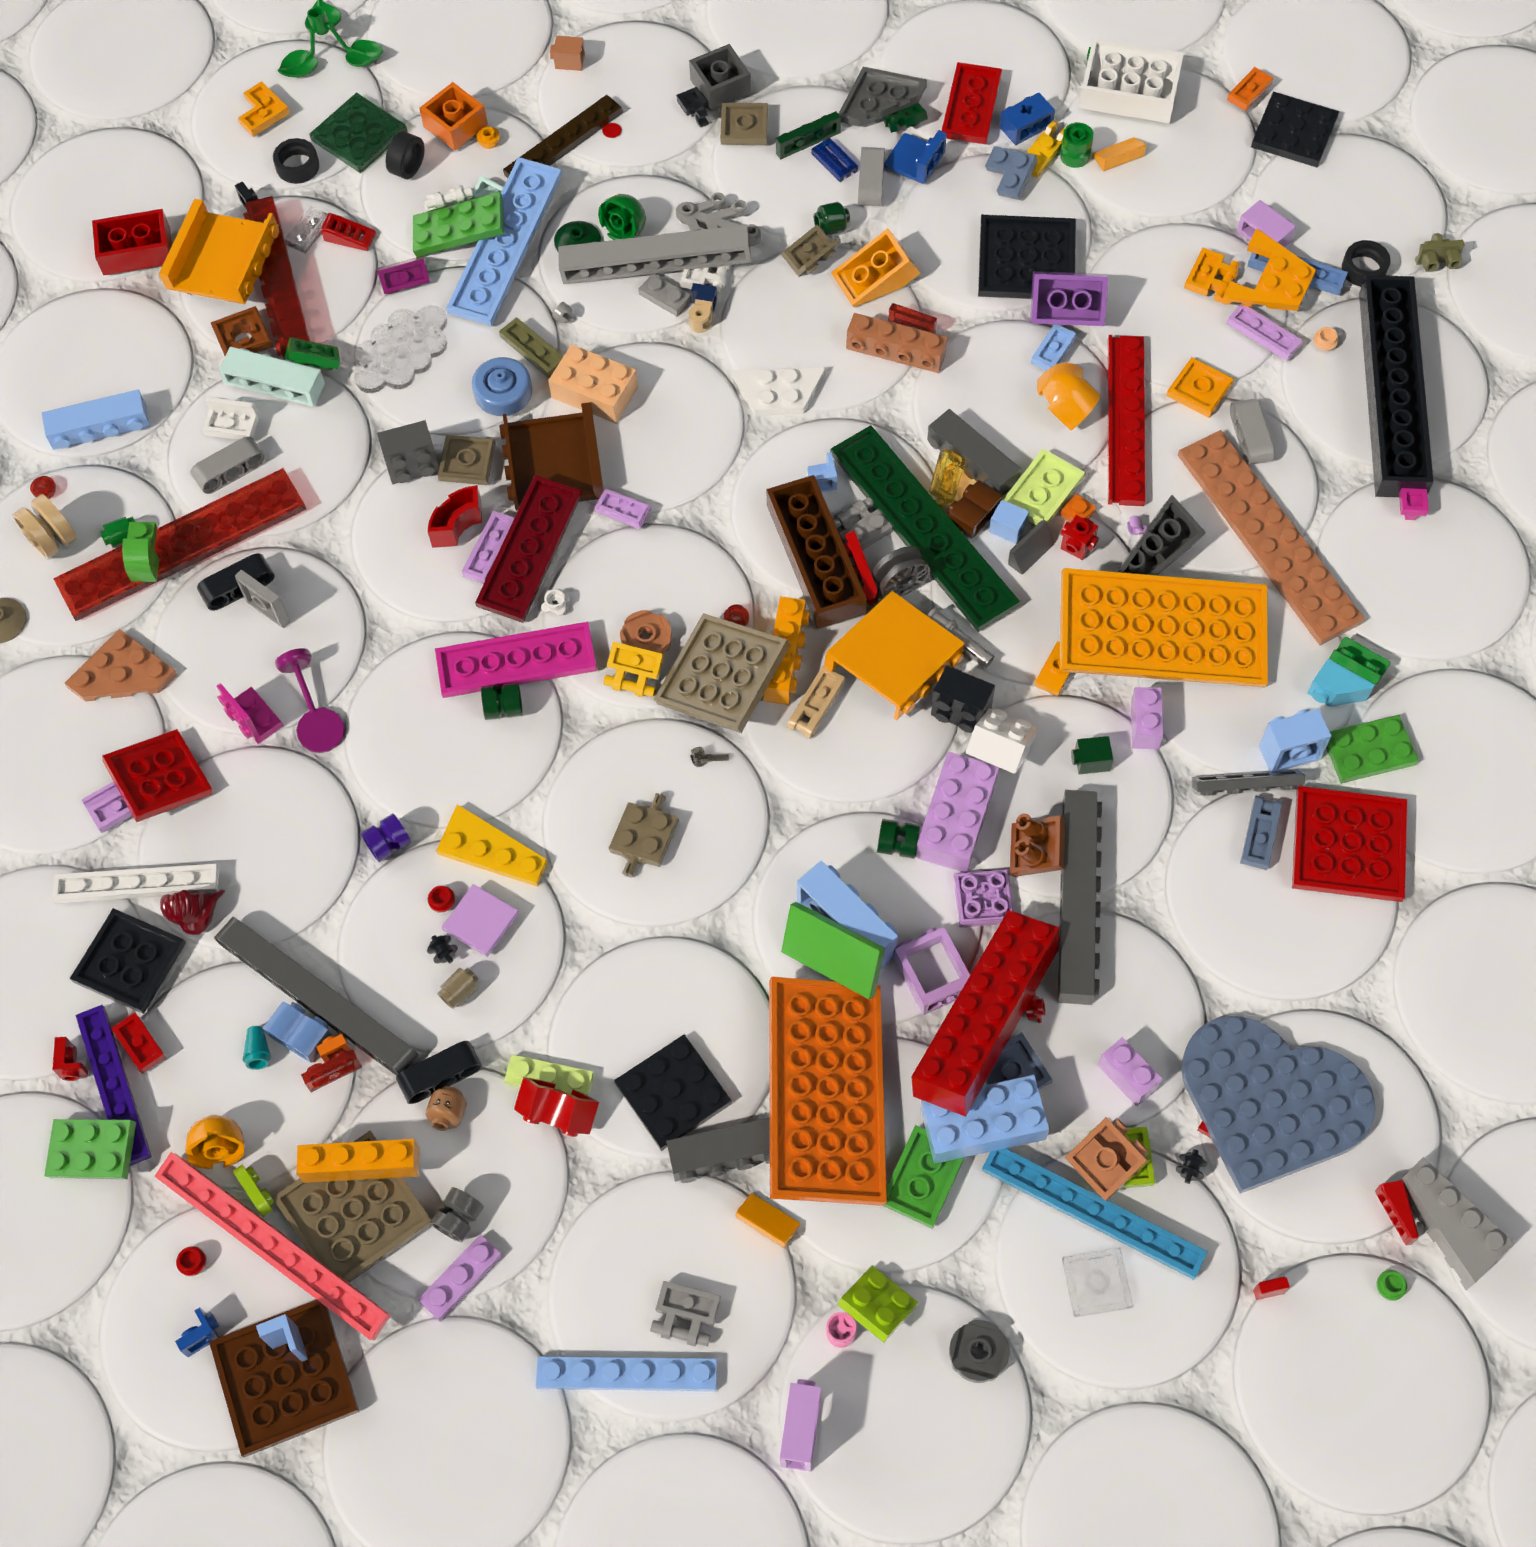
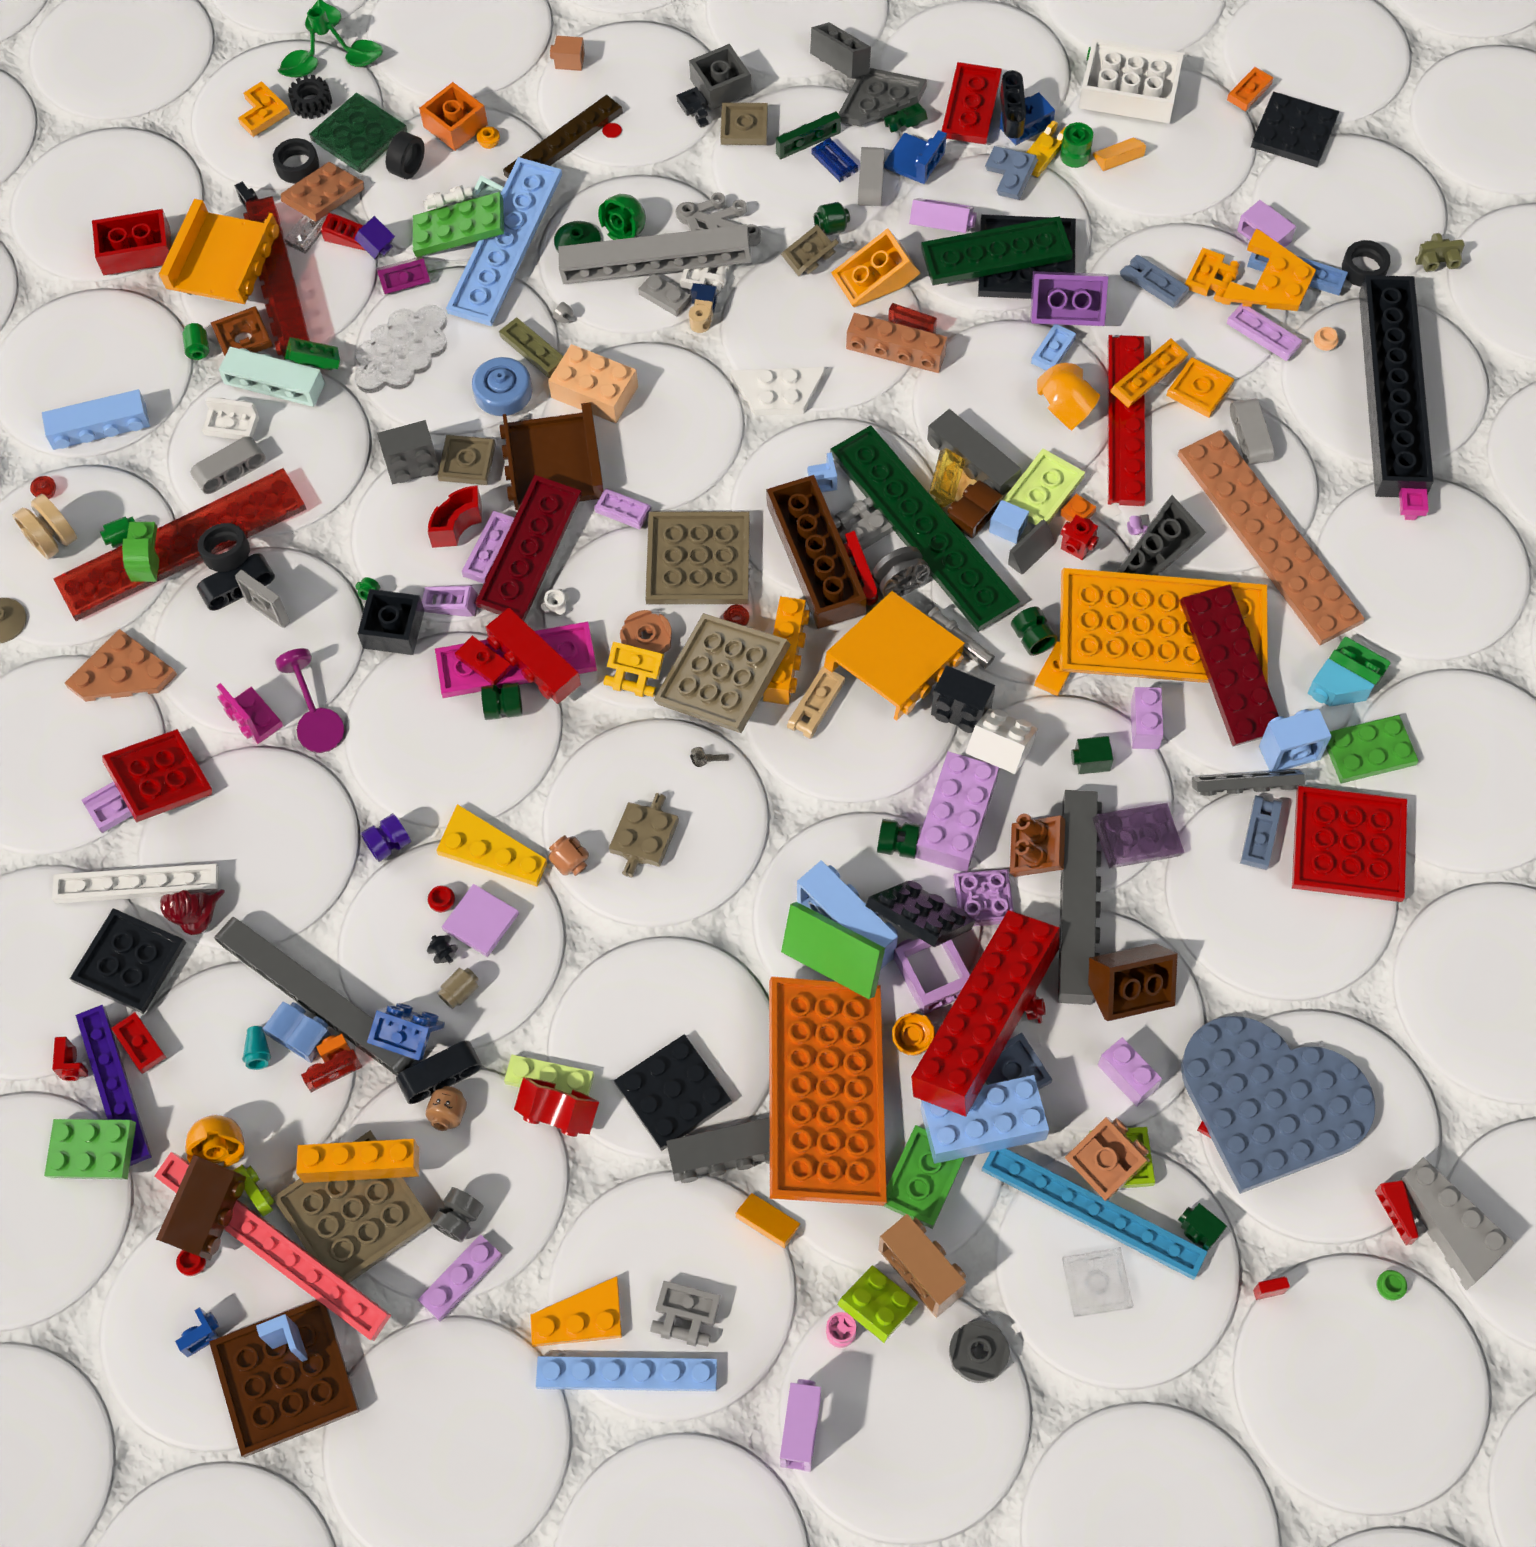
black wheel [1176,1149,1208,1184] -> none
none -> reddish brown slope [156,1155,246,1260]
none -> green brick [182,323,209,360]
none -> black tyre [197,523,250,572]
none -> nougat plate [281,162,364,222]
none -> black tyre [288,75,332,119]
none -> dark purple brick [354,216,395,259]
none -> green plate [355,577,380,600]
none -> black brick [357,589,425,655]
none -> blue bracket [367,1003,445,1061]
none -> lavender slope [422,586,478,617]
none -> red plate [455,635,512,685]
none -> red brick [485,608,581,704]
none -> light orange wing [530,1276,622,1347]
none -> nougat head [549,835,589,876]
none -> dark tan plate [645,512,750,604]
none -> dark grey brick [810,22,871,79]
none -> black plate [865,881,976,947]
none -> medium nougat brick [878,1214,966,1318]
none -> light orange hair [892,1013,935,1056]
none -> lavender window [909,198,977,233]
none -> dark green plate [921,216,1073,286]
none -> black beam [1000,70,1026,139]
none -> dark green wheel [1011,606,1058,656]
none -> reddish brown slope [1088,943,1178,1021]
none -> clear purple plate [1092,803,1184,869]
none -> light orange plate [1110,338,1189,408]
none -> sand blue plate [1120,255,1189,308]
none -> dark green brick [1178,1203,1227,1251]
none -> dark red plate [1179,584,1279,747]

